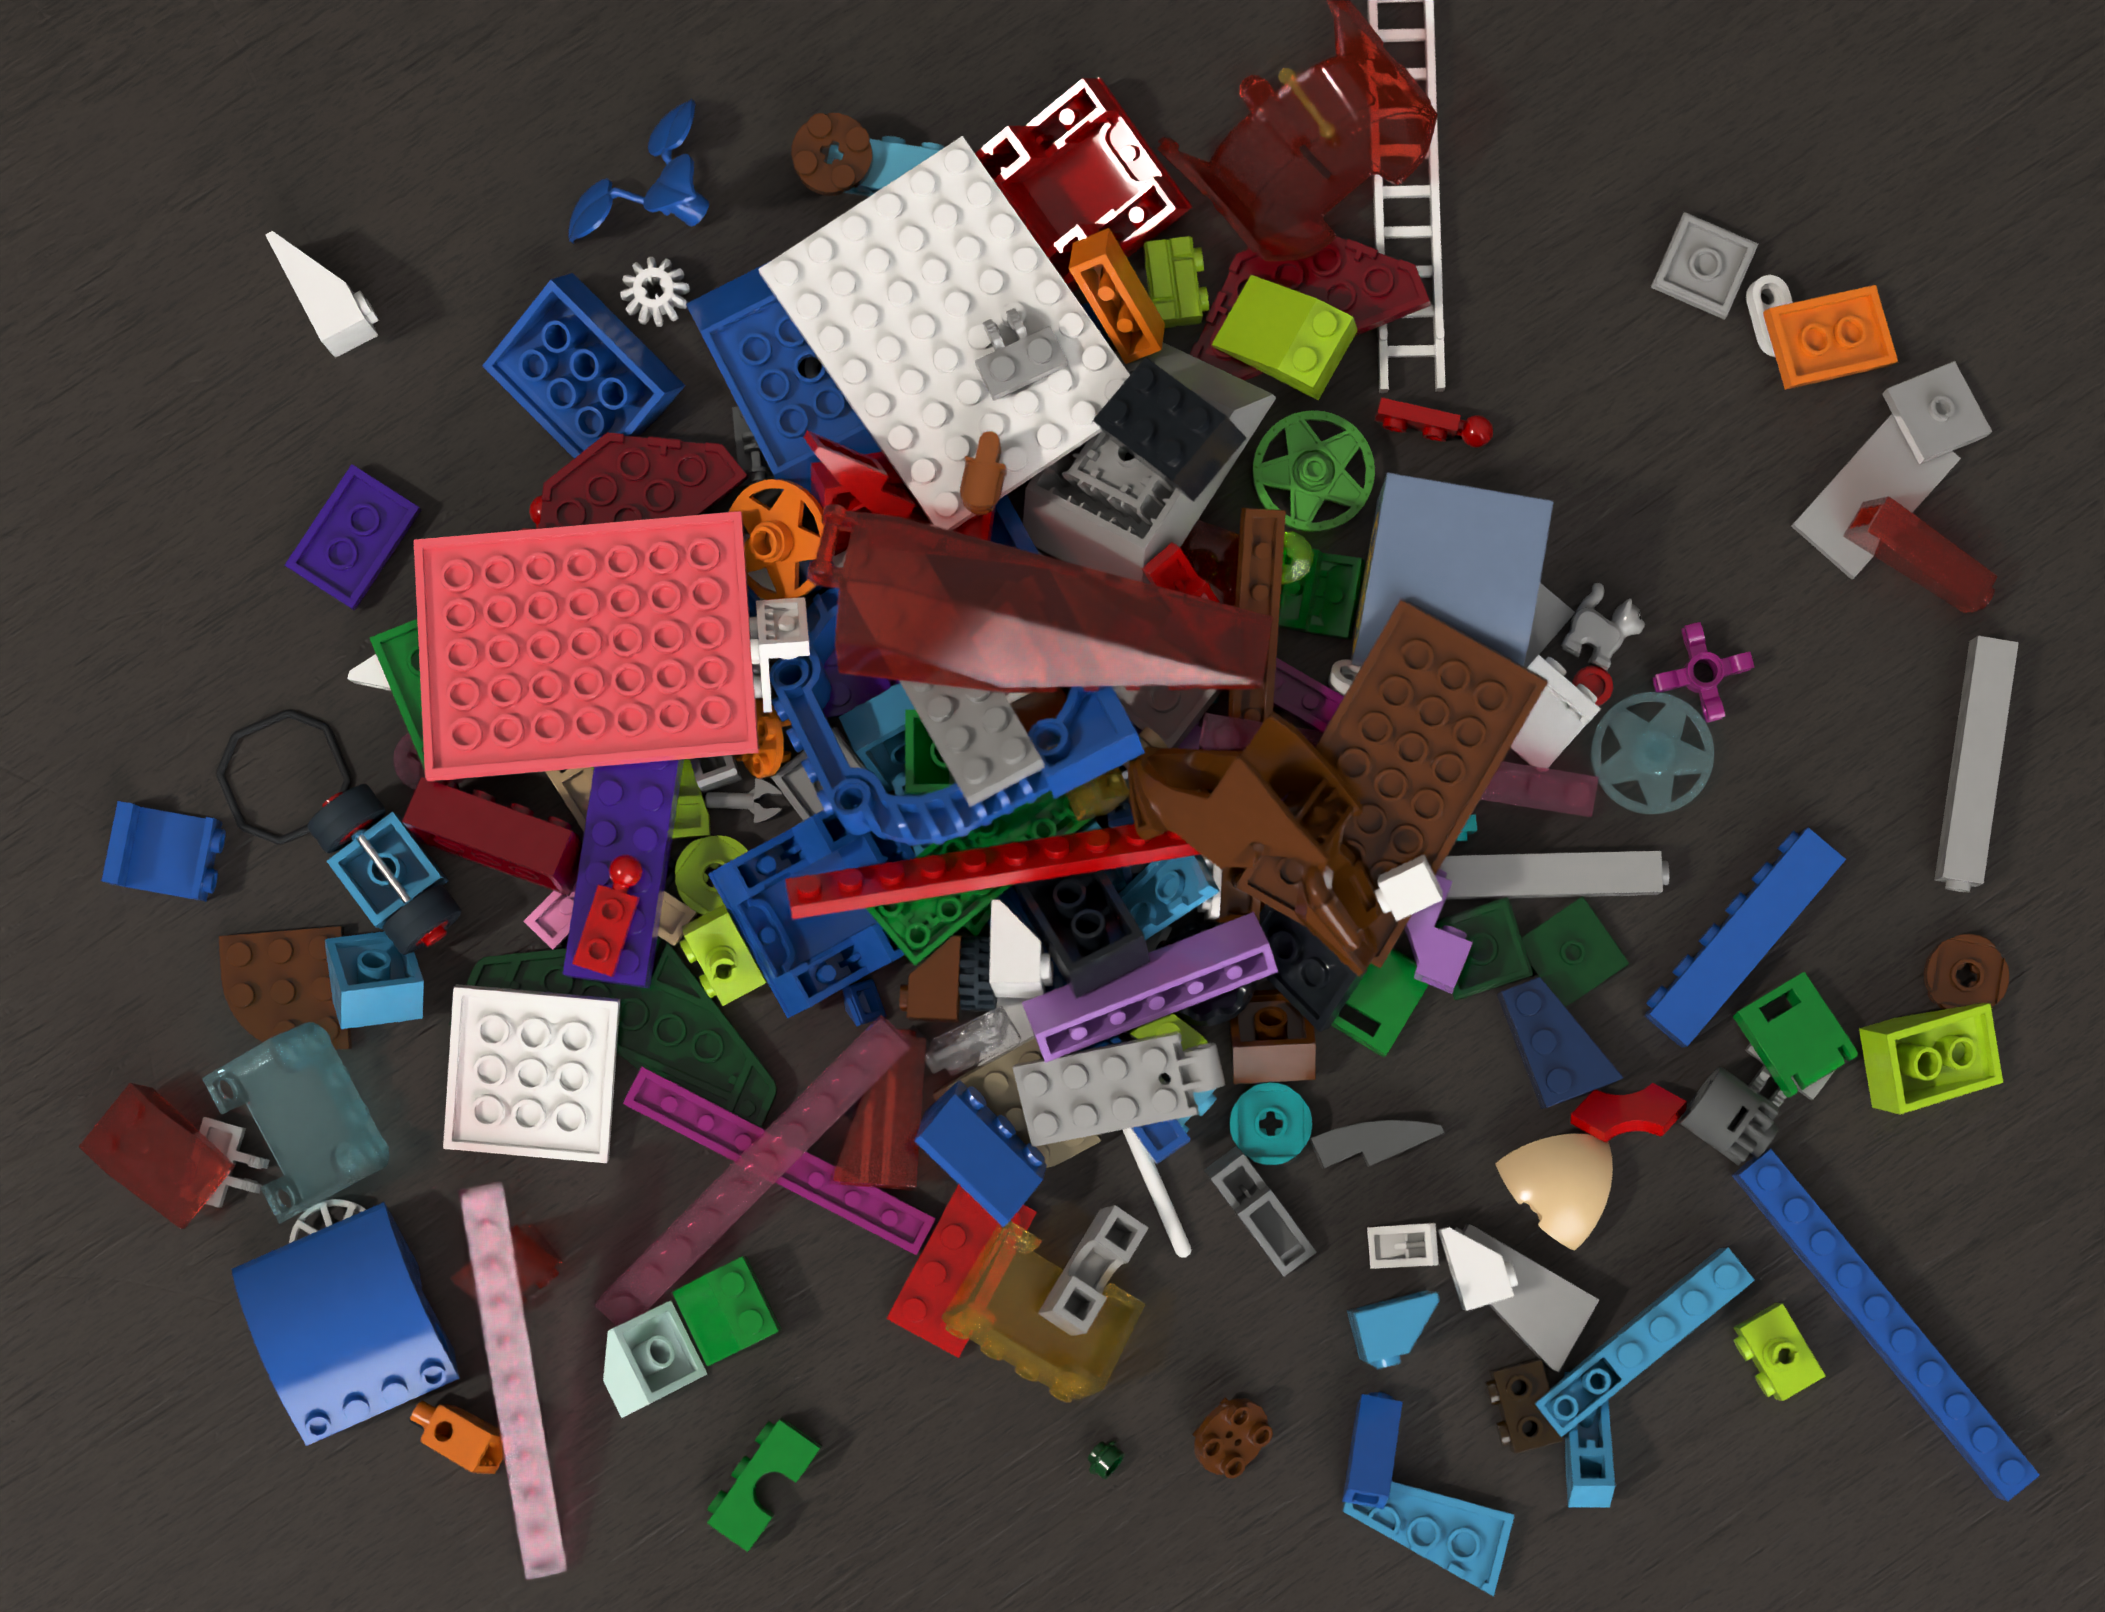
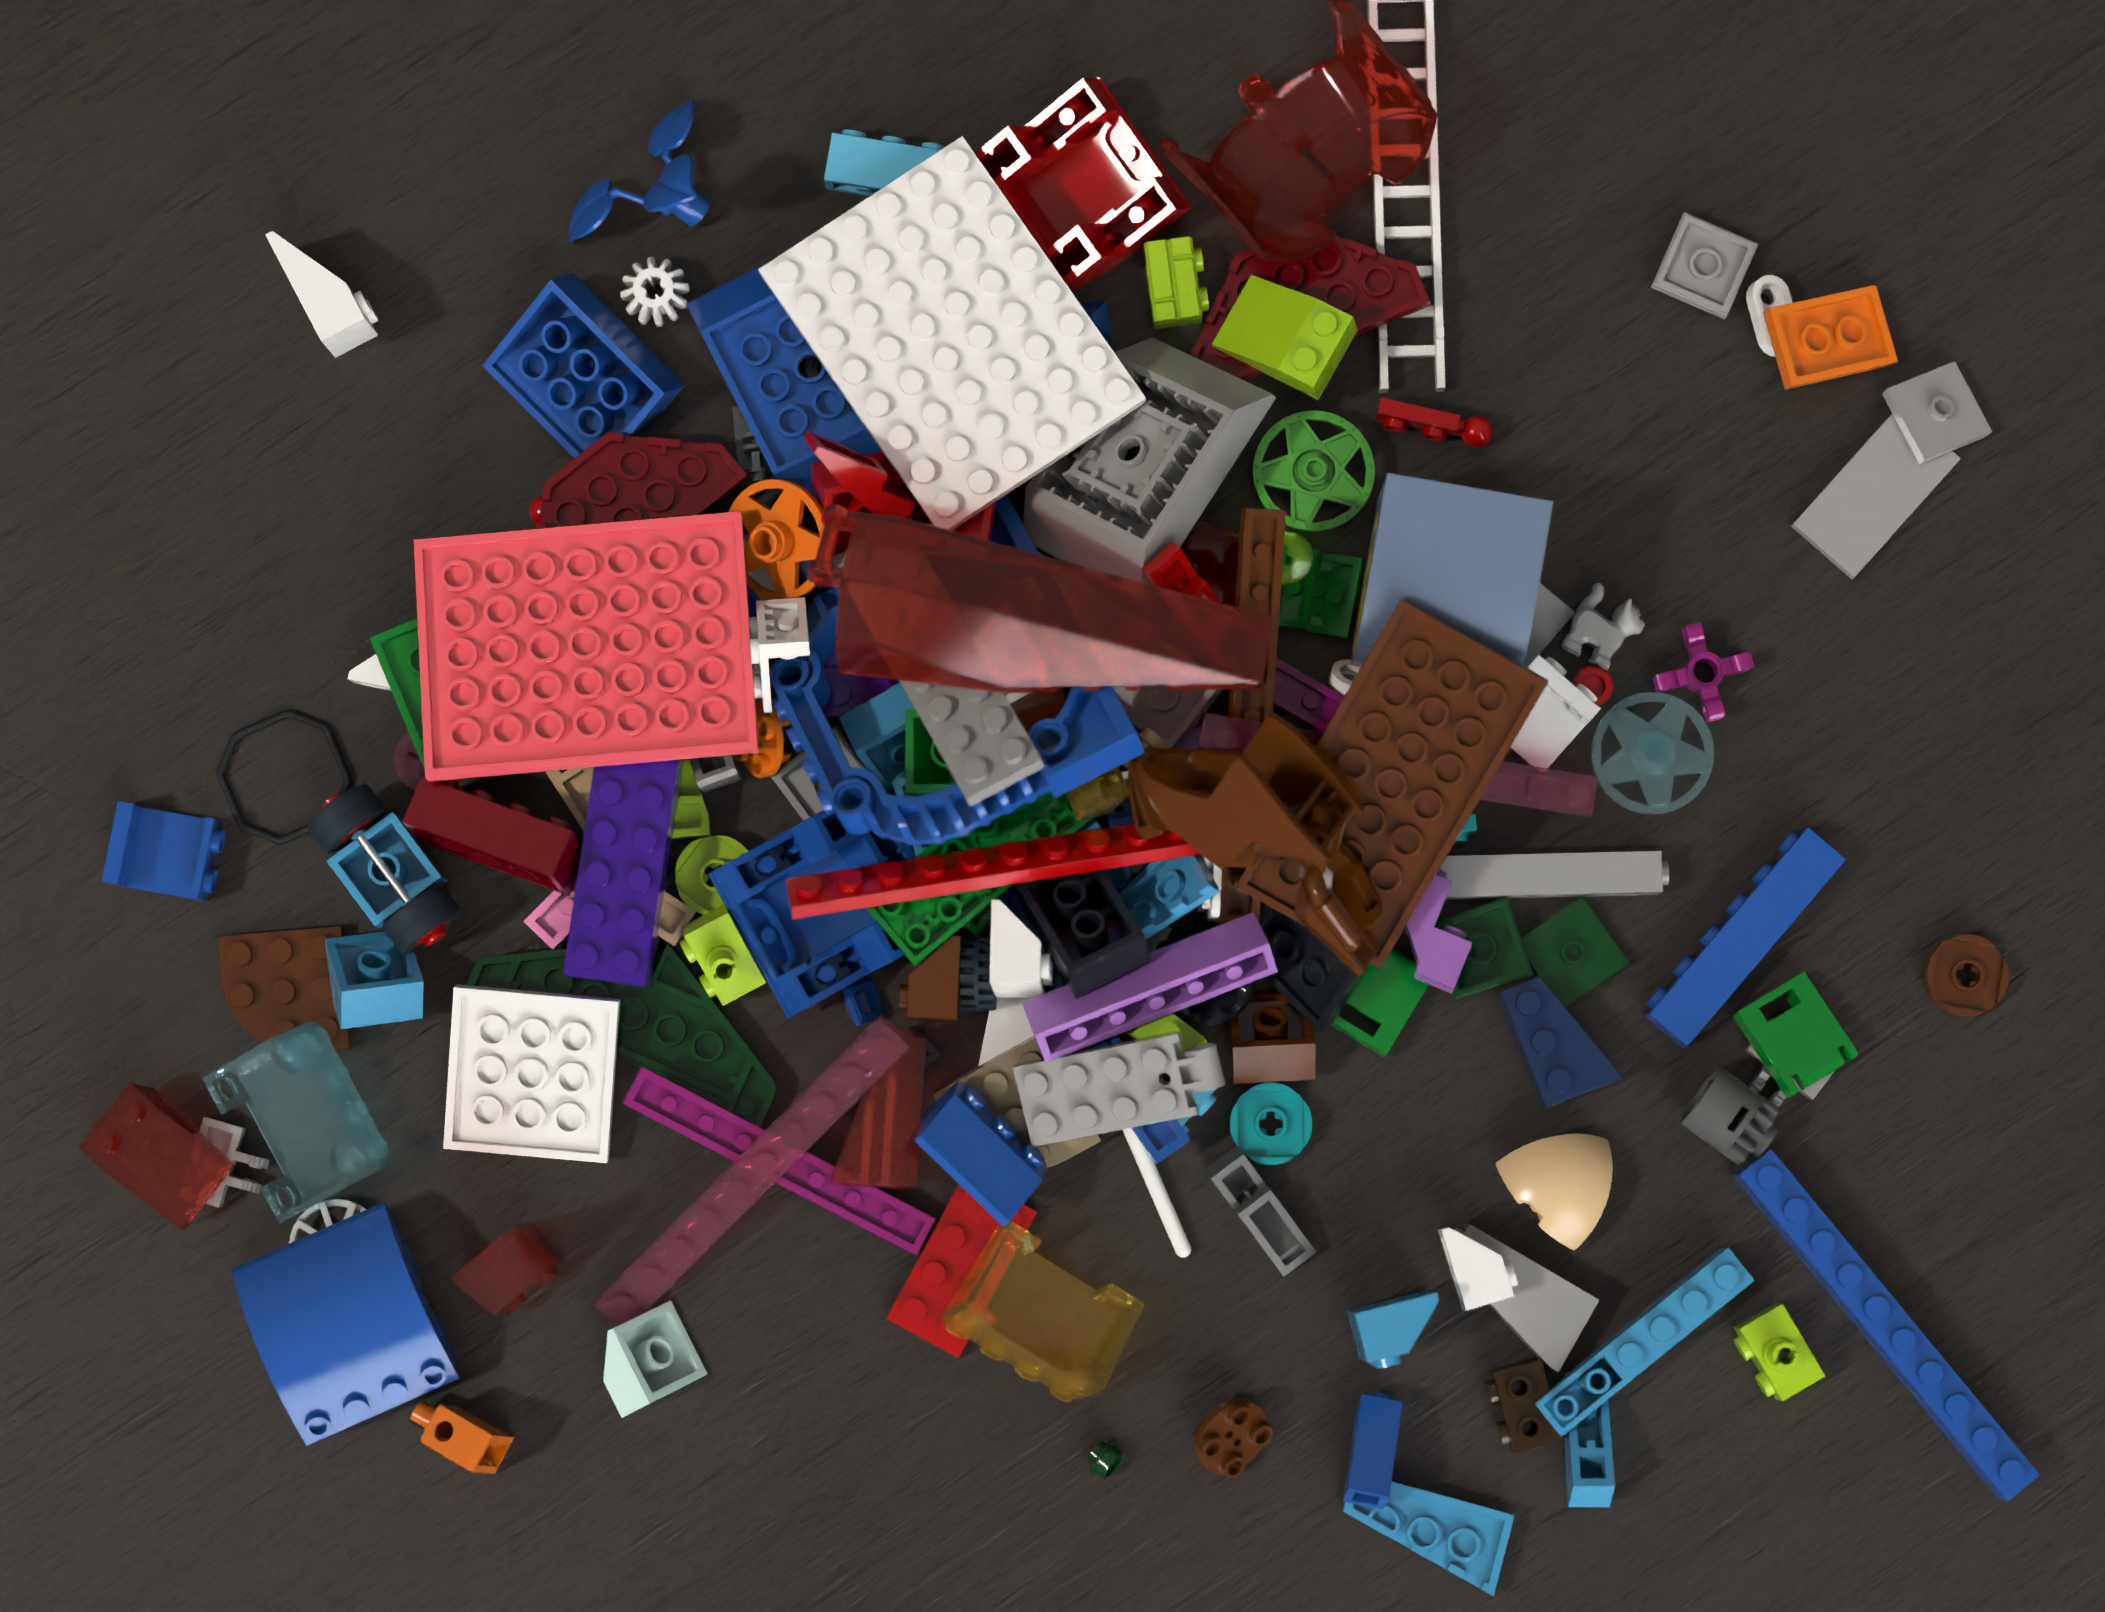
dark purple plate [285,464,421,611] -> none
clear pink plate [458,1182,567,1580] -> none
red plate [572,855,642,977] -> none
green slope [672,1256,782,1367] -> none
light grey bar [705,778,783,824] -> none
green arch [707,1418,822,1552] -> none
reddish brown plate [791,113,873,196] -> none
clear bracket [925,1006,1021,1075] -> none
dark orange arm [960,431,1007,515] -> none
light grey hinge [975,308,1068,401] -> none
light grey arch [1038,1205,1148,1336] -> none
orange brick [1069,228,1165,365] -> none
black brick [1092,357,1247,502] -> none
clear yellow hinge [1279,68,1335,138] -> none
dark grey slope [1309,1120,1445,1169] -> none
white slope [1367,1223,1439,1269] -> none
white brick [1375,855,1443,921] -> none
red tile [1571,1082,1687,1142] -> none
clear red slope [1843,496,1998,613] -> none
lime slope [1859,1002,2003,1114] -> none
light grey brick [1934,636,2019,893] -> none

